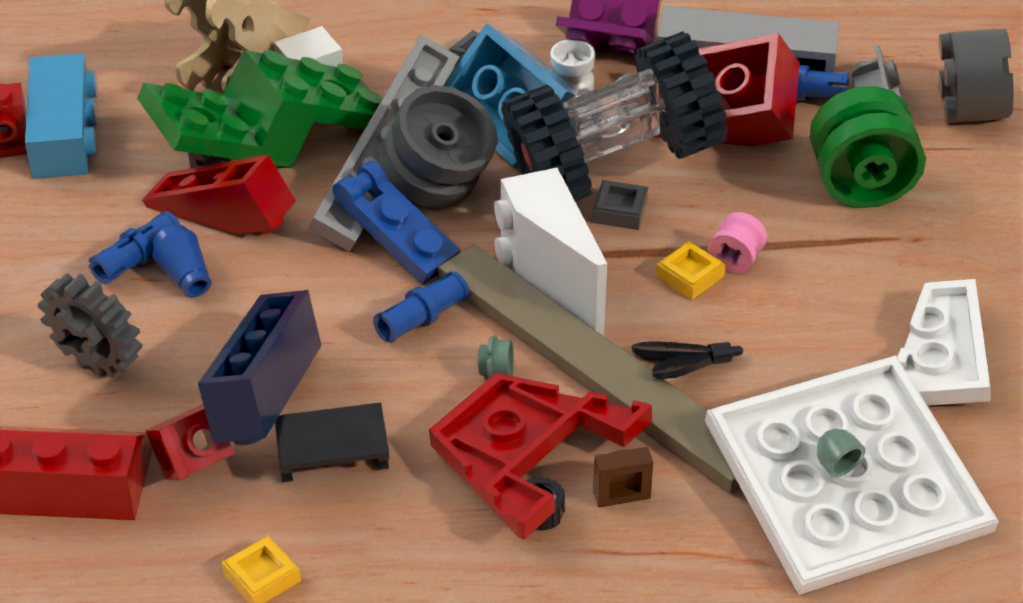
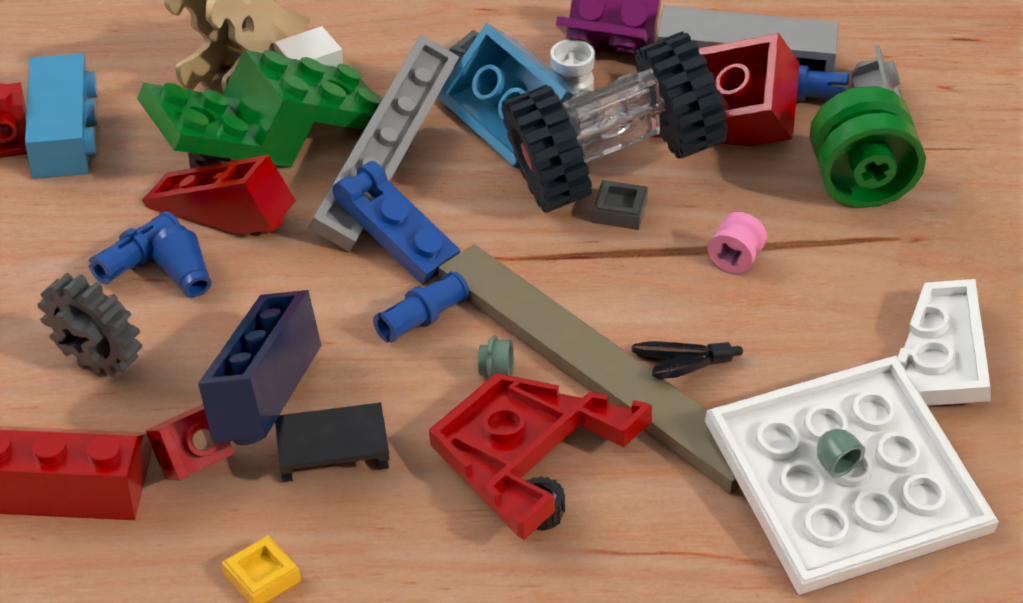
dark grey wheel [378,85,498,208] -> none
white slope [494,168,607,336] -> none
reddish brown plate [593,447,653,508] -> none
yellow tile [656,241,726,300] -> none
dark grey brick [939,28,1014,123] -> none

